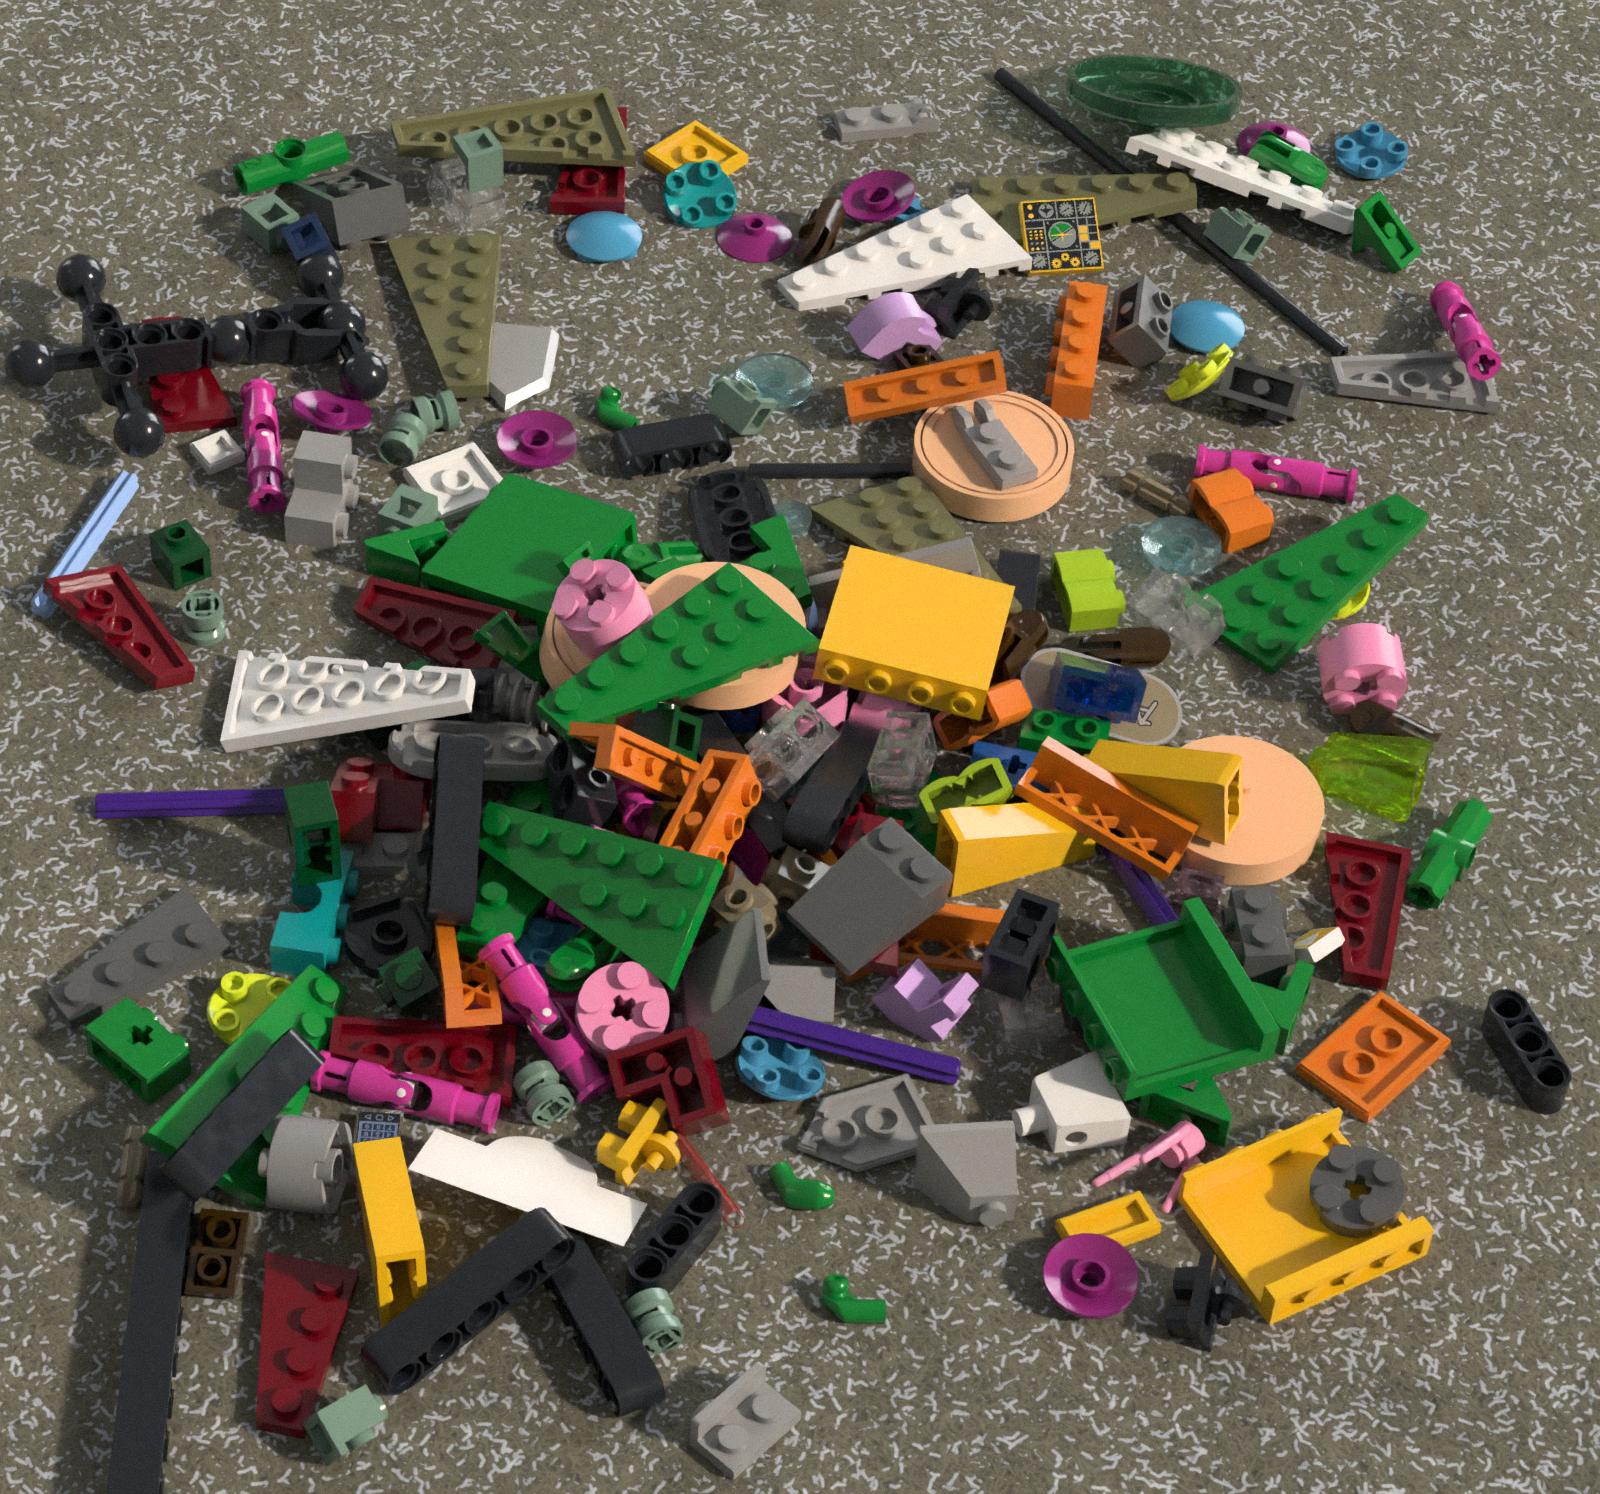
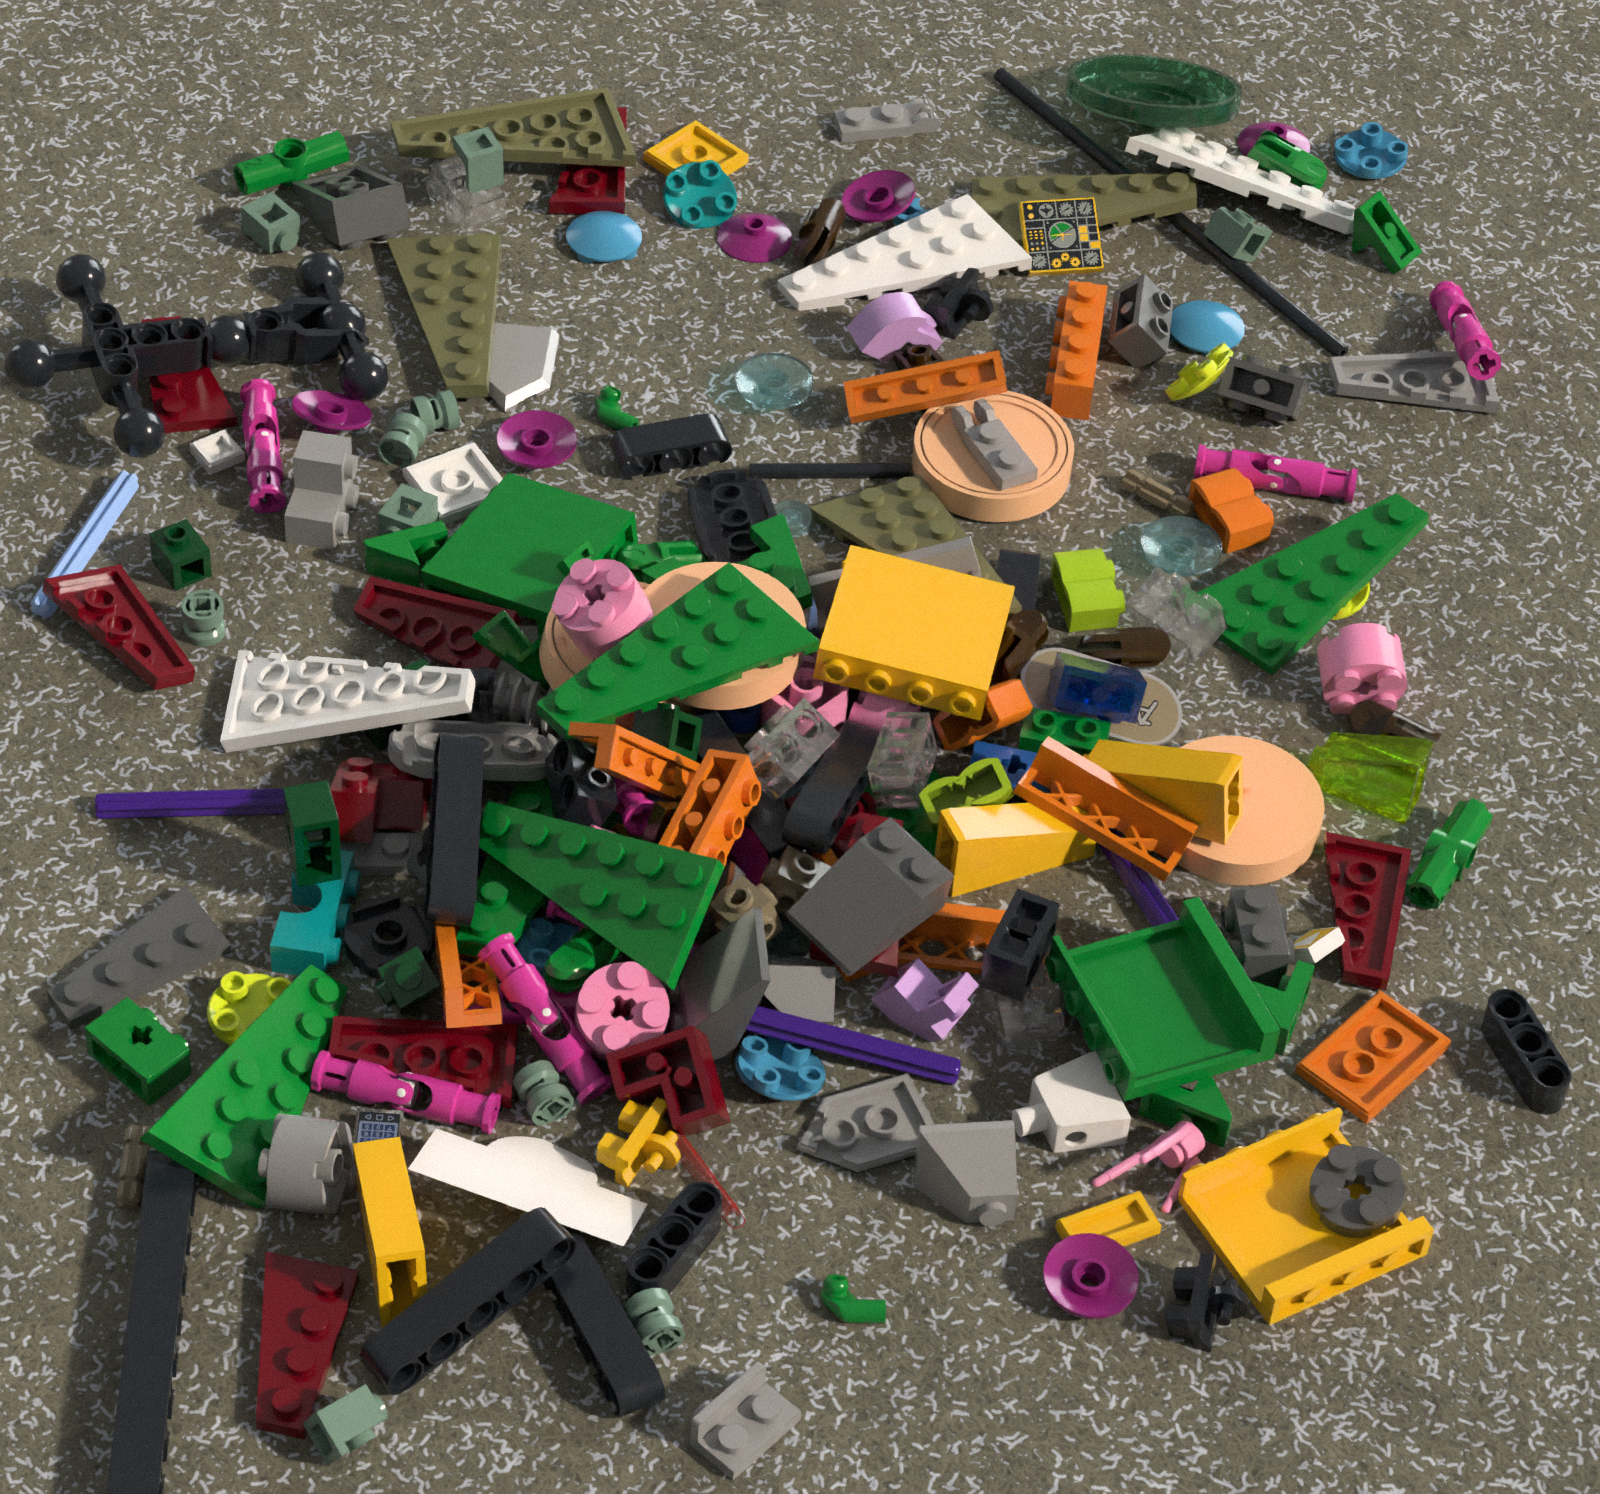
black beam [159,1026,326,1203] -> none
dark brown slope [184,1208,251,1299] -> none
dark blue brick [281,212,339,264] -> none
sand green brick [706,376,779,435] -> none
green arm [768,1162,835,1211] -> none
tile [1172,867,1225,916] -> none

